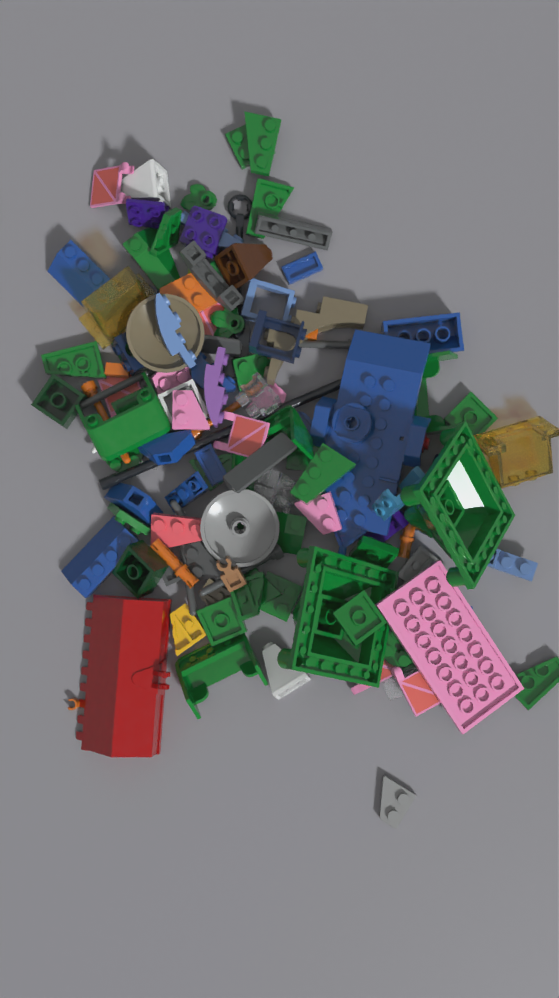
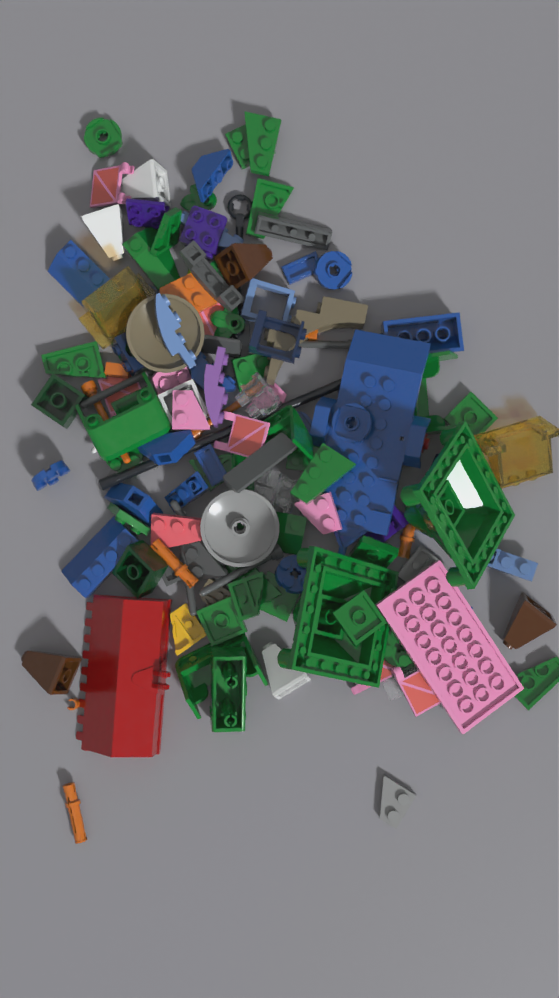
medium nougat plate [216,555,247,593] -> none
dark azure panel [372,466,425,521] -> none
none -> reddish brown slope [21,650,82,695]
none -> blue plate [31,460,70,491]
none -> orange pin [62,782,87,844]
none -> white slope [81,204,124,261]
none -> green plate [84,118,123,158]
none -> blue slope [191,149,233,203]
none -> green piece [209,647,247,732]
none -> blue plate [275,555,306,594]
none -> blue plate [313,251,352,290]
none -> reddish brown slope [503,592,557,650]

